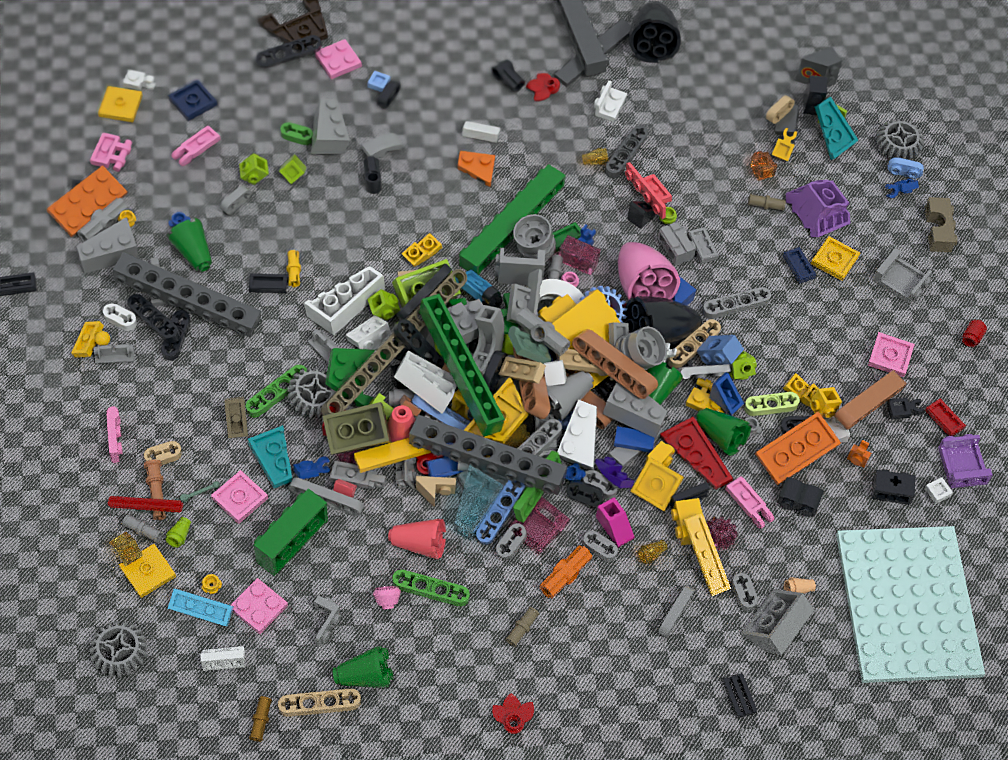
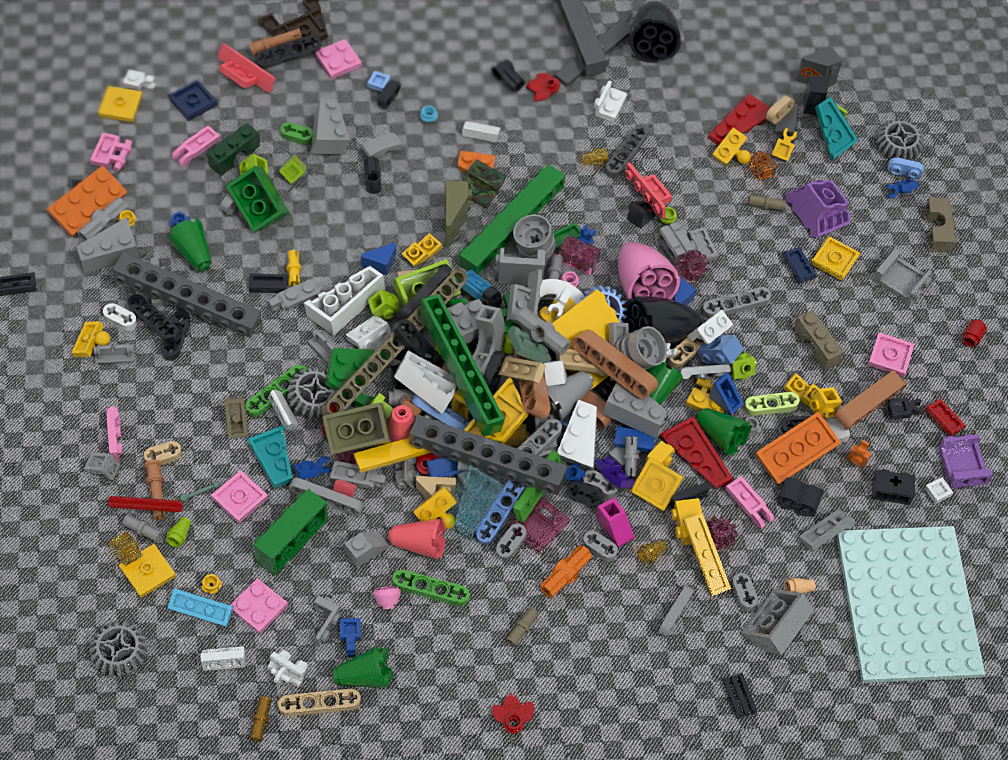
none -> light grey bracket [84,452,120,480]
none -> dark green arch [207,123,260,176]
none -> coral bracket [218,43,275,93]
none -> green slope [226,166,290,233]
none -> nougat pin [249,28,302,56]
none -> white hips [267,650,308,687]
none -> light grey hinge [268,278,321,312]
none -> white slope [268,390,298,431]
none -> blue plate [340,618,361,656]
none -> light grey slope [344,531,390,568]
none -> blue slope [361,242,396,275]
none -> yellow plate [413,486,457,529]
none -> medium azure plate [420,106,438,123]
none -> olive slope [445,181,472,247]
none -> clear green slope [462,159,506,209]
none -> white plate [547,285,574,319]
none -> light grey pin [623,436,639,476]
none -> clear pink gear [677,250,709,281]
none -> white bracket [687,310,733,345]
none -> red wing [708,94,771,146]
none -> yellow plate [712,128,751,166]
none -> dark tan arch [793,310,844,371]
none -> light grey plate [799,509,855,551]

